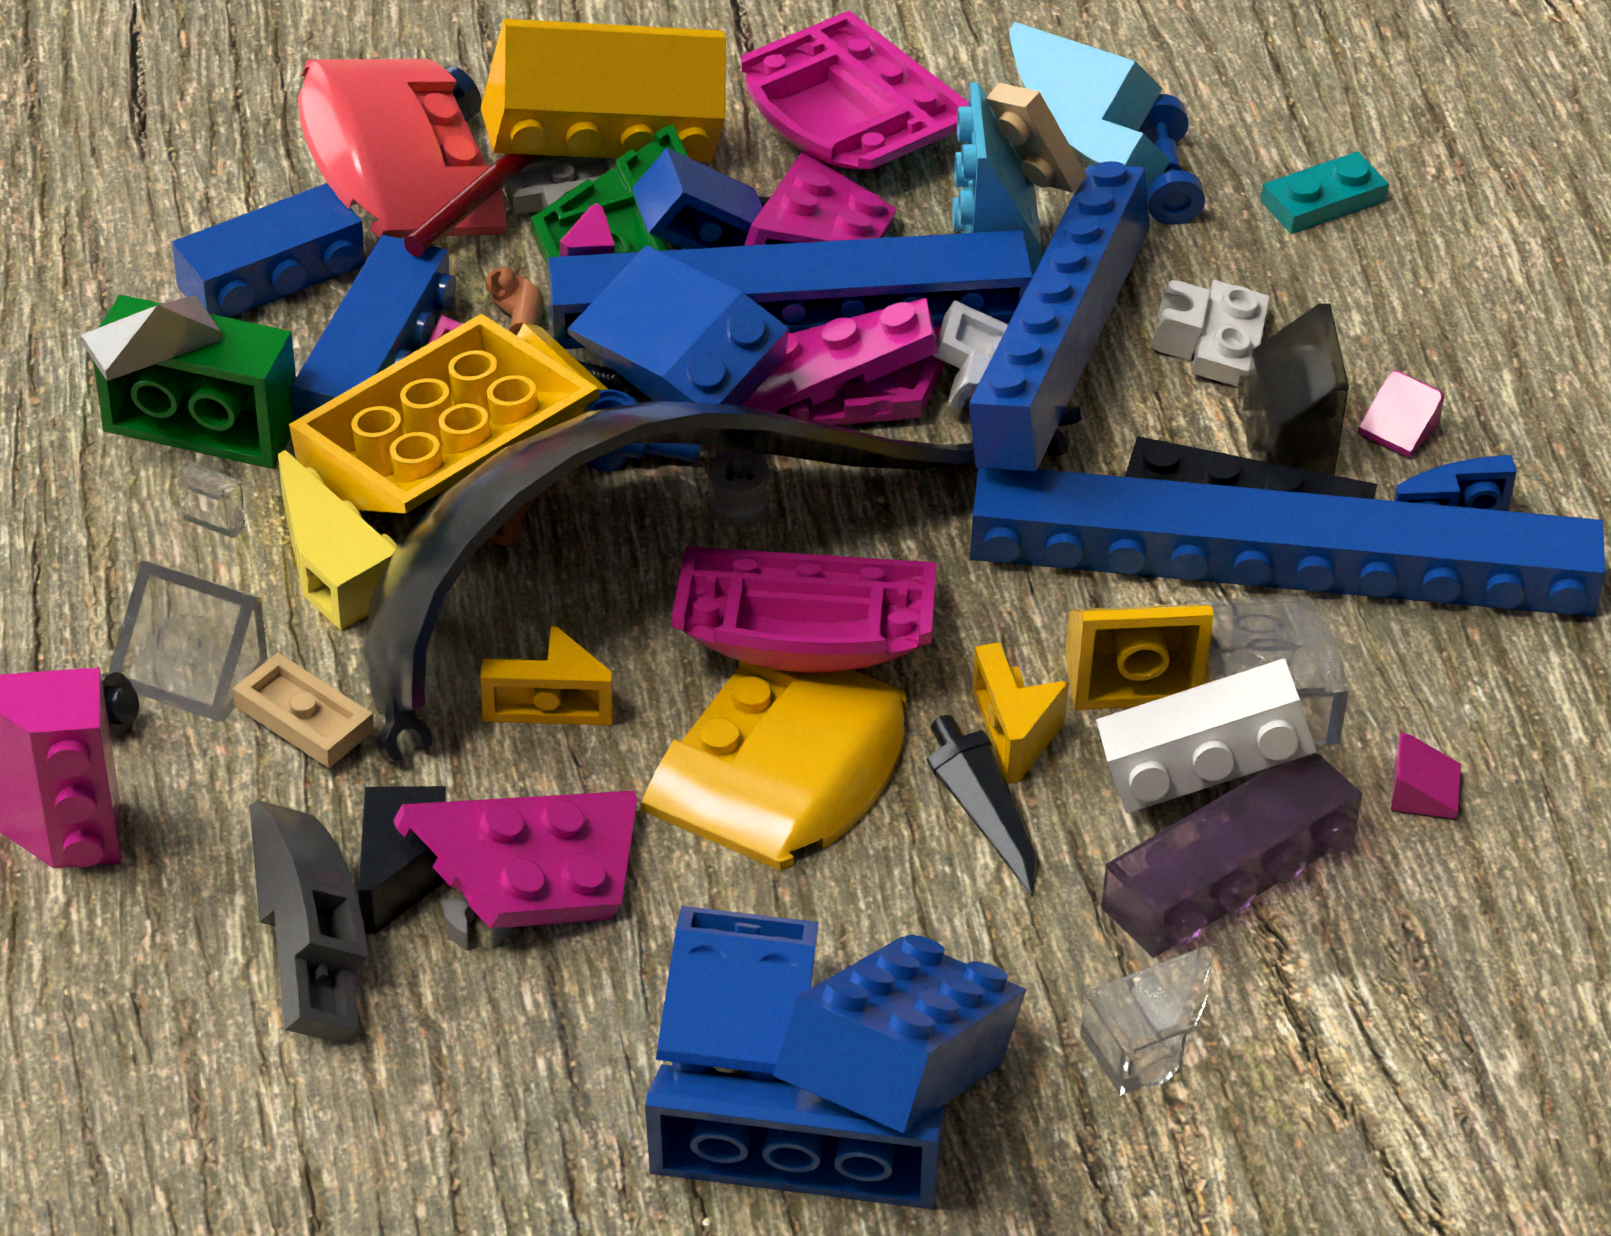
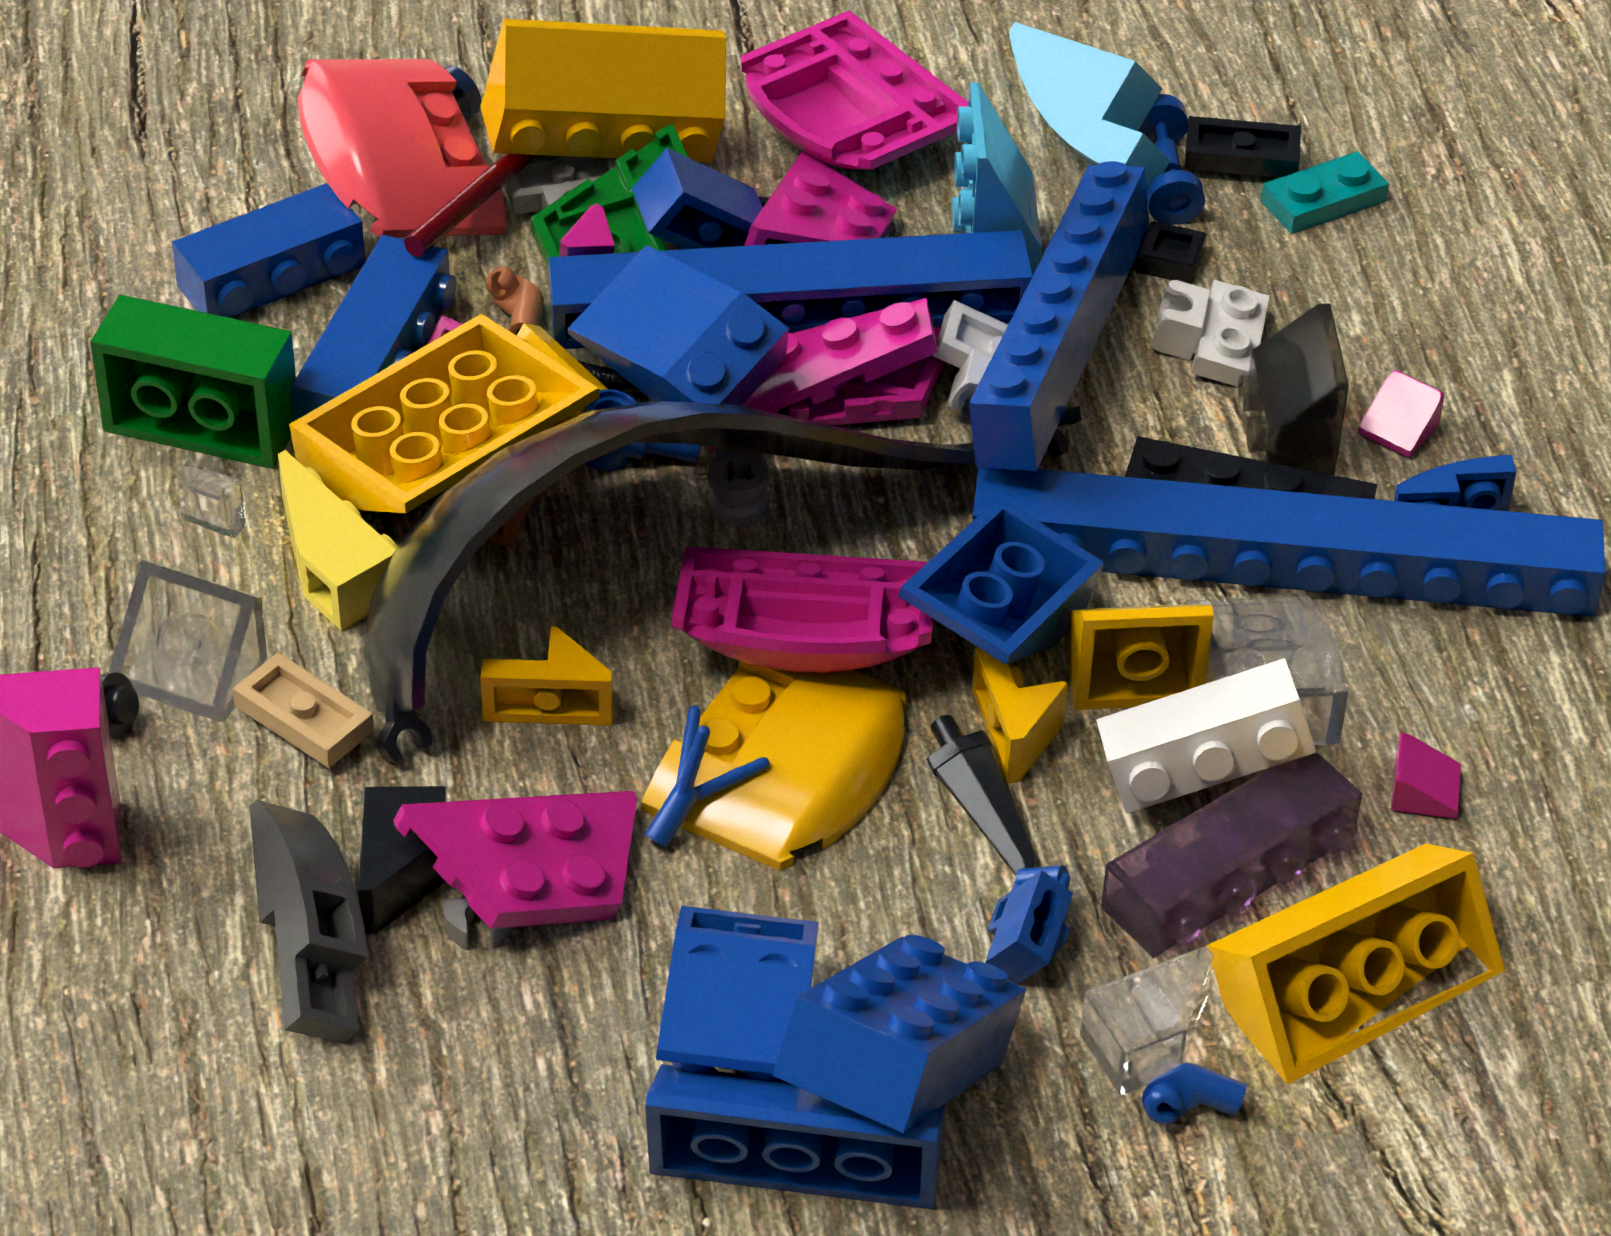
light grey slope [81,295,222,381] -> none
tan plate [985,83,1087,193] -> none
none -> blue plant [644,705,770,848]
none -> blue slope [898,497,1105,664]
none -> blue piece [985,865,1073,985]
none -> black tile [1136,221,1207,284]
none -> blue arm [1142,1062,1247,1125]
none -> black plate [1184,116,1301,178]
none -> yellow slope [1207,843,1505,1084]

